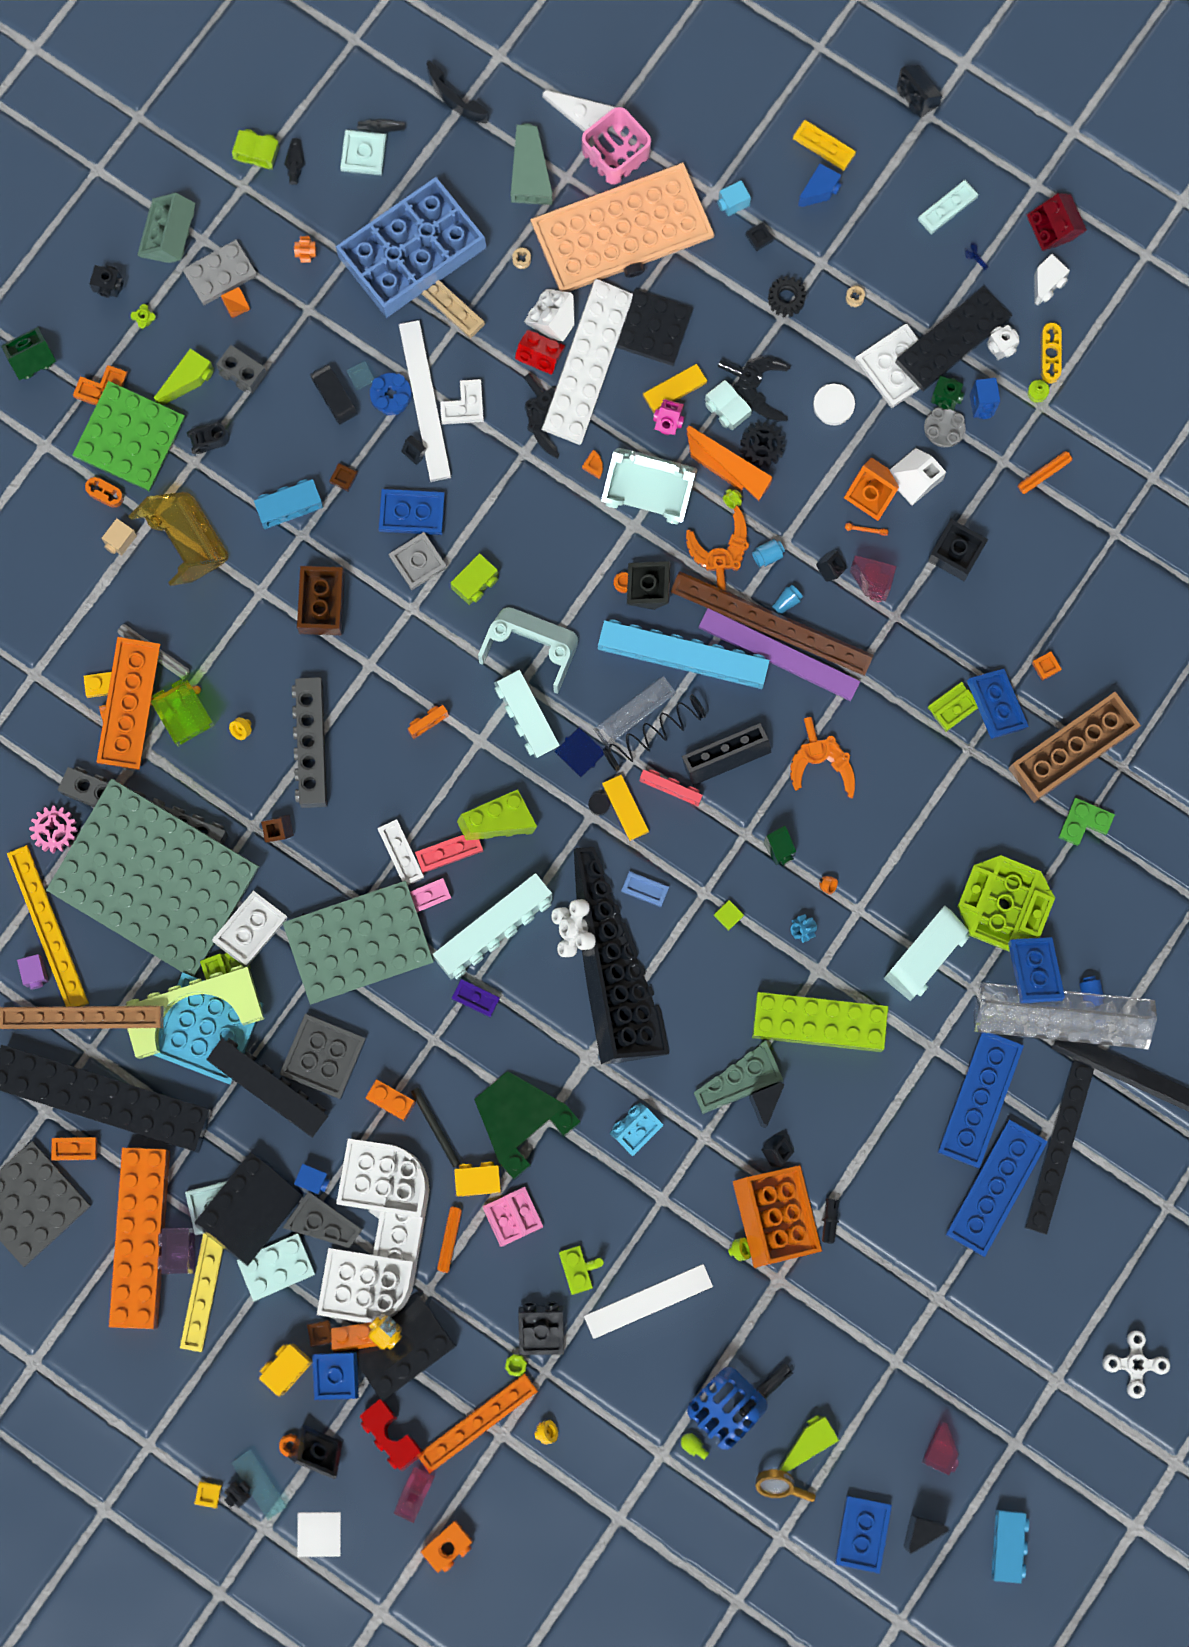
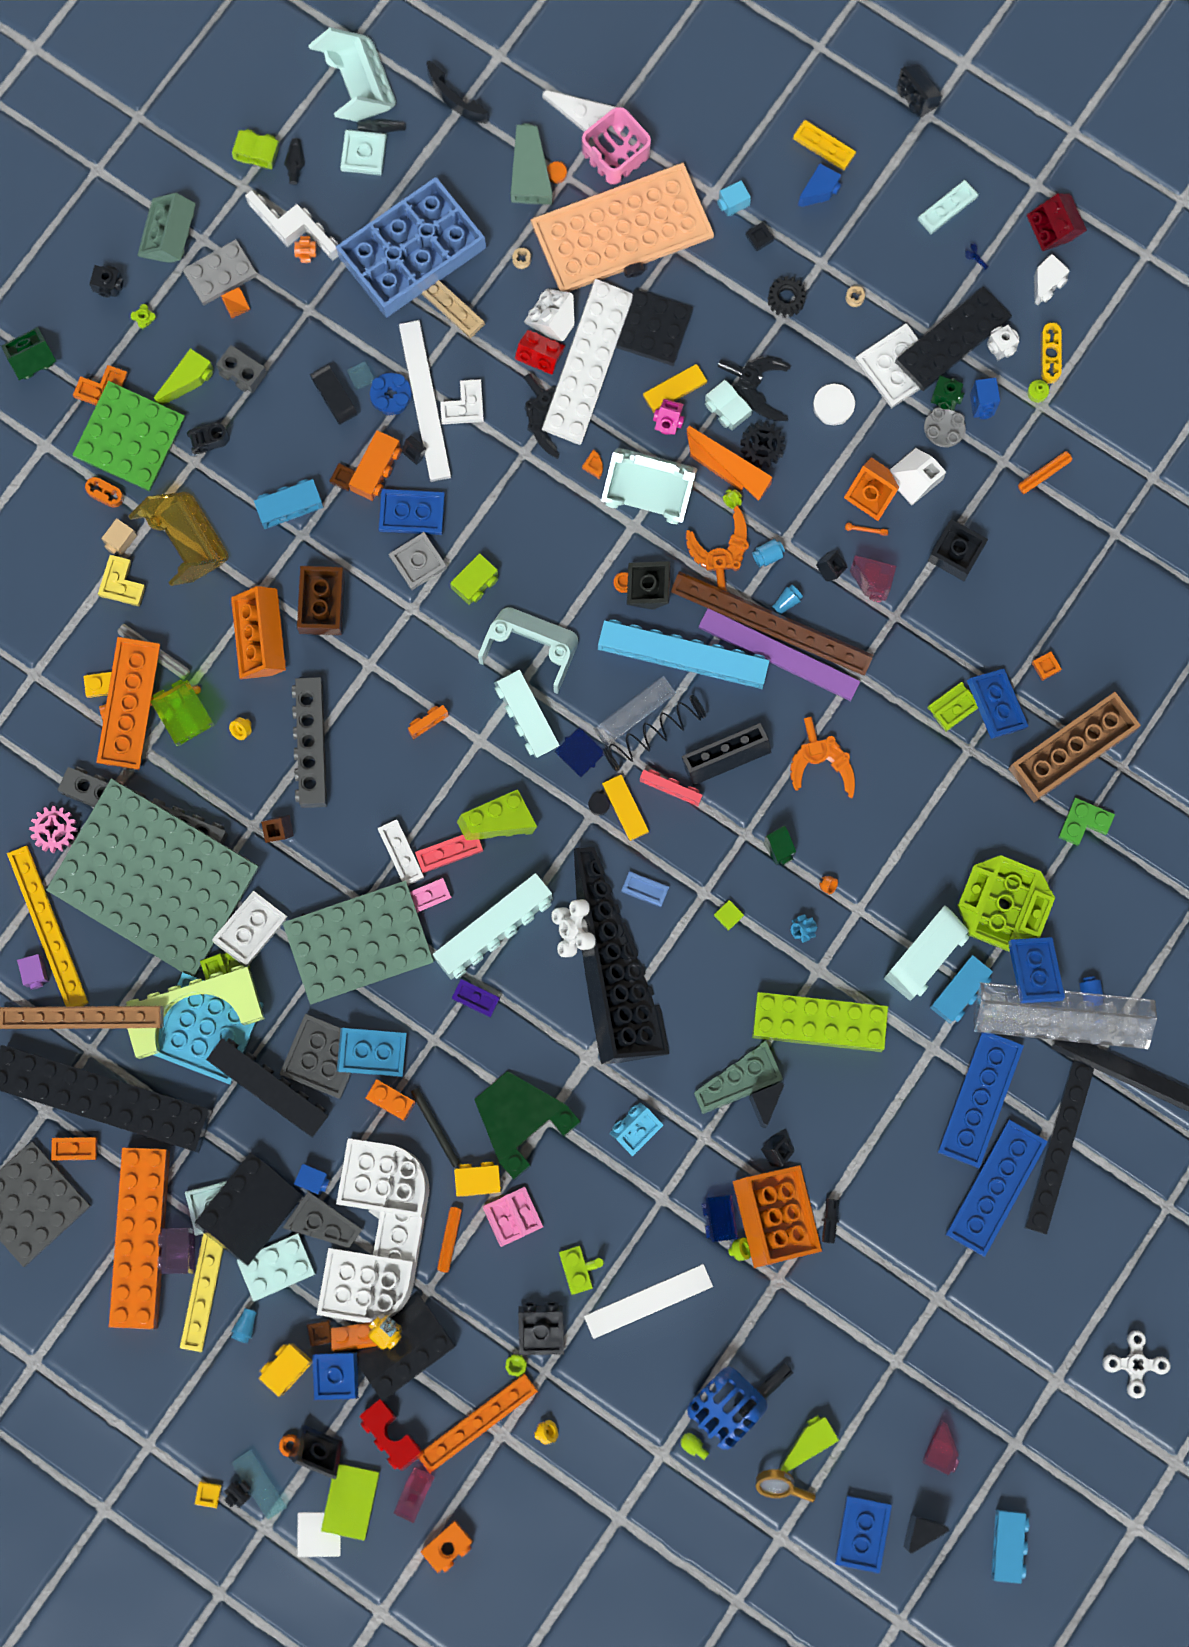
none -> light yellow plate [98,555,146,607]
none -> orange slope [231,586,286,679]
none -> dark azure cone [231,1308,257,1343]
none -> white bracket [245,190,338,260]
none -> light aqua windscreen [308,27,396,121]
none -> lime tile [321,1464,379,1541]
none -> dark azure plate [337,1028,406,1077]
none -> orange brick [349,430,402,501]
none -> orange tile [547,162,567,184]
none -> clear blue brick [701,1194,738,1243]
none -> dark azure brick [930,955,993,1024]

